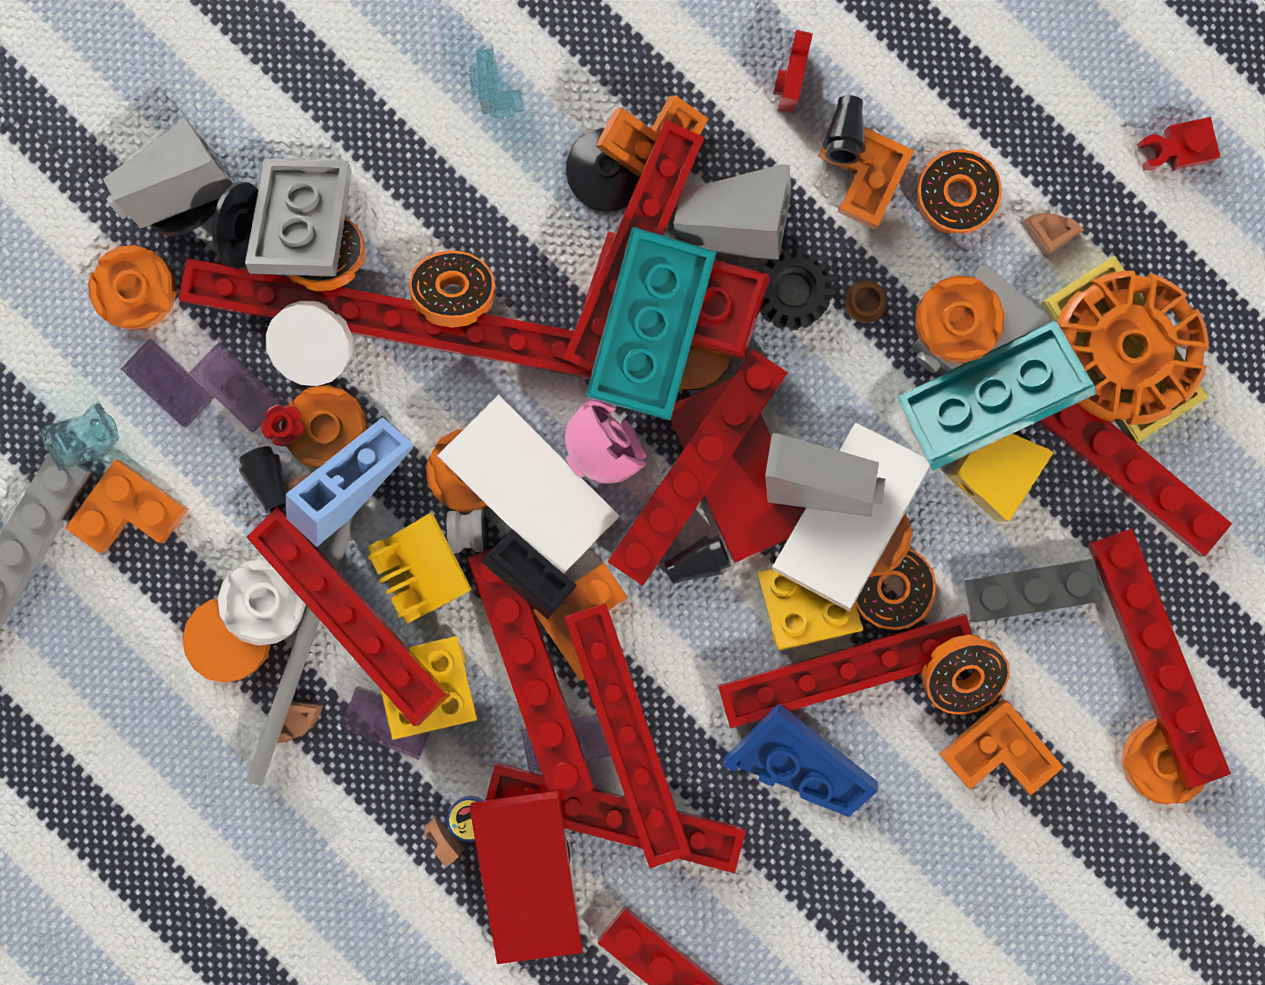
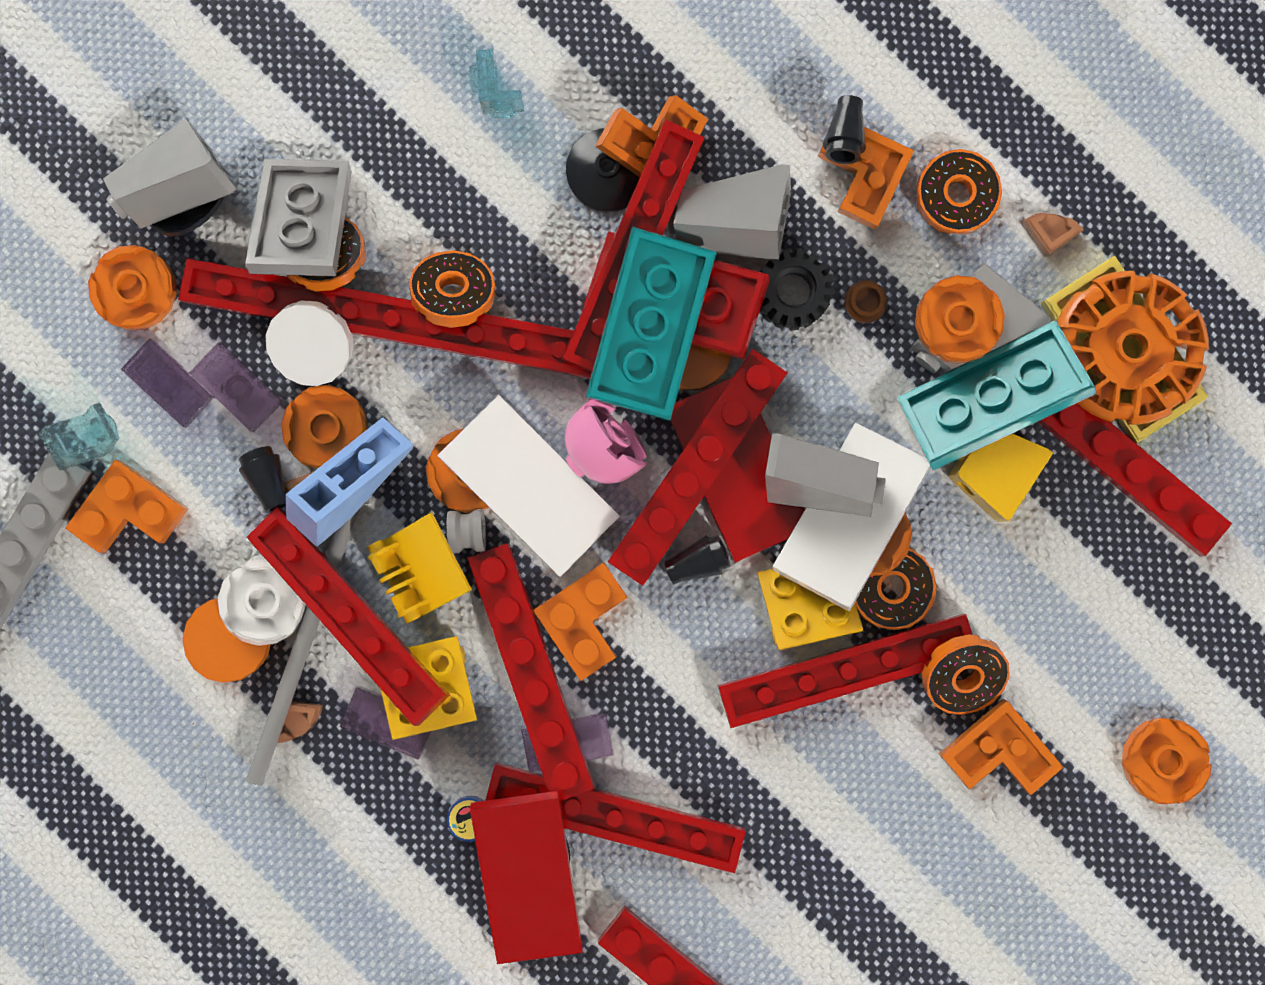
black dish [212,182,259,269] -> none
red plate [261,405,304,447] -> none
nougat tile [424,816,464,867] -> none
black plate [482,529,577,620] -> none
red plate [564,602,691,869] -> none
blue wing [722,704,878,817] -> none
red plate [773,30,813,114] -> none
dark grey plate [964,559,1102,623] -> none
red plate [1087,528,1231,789] -> none
red plate [1137,117,1220,171] -> none

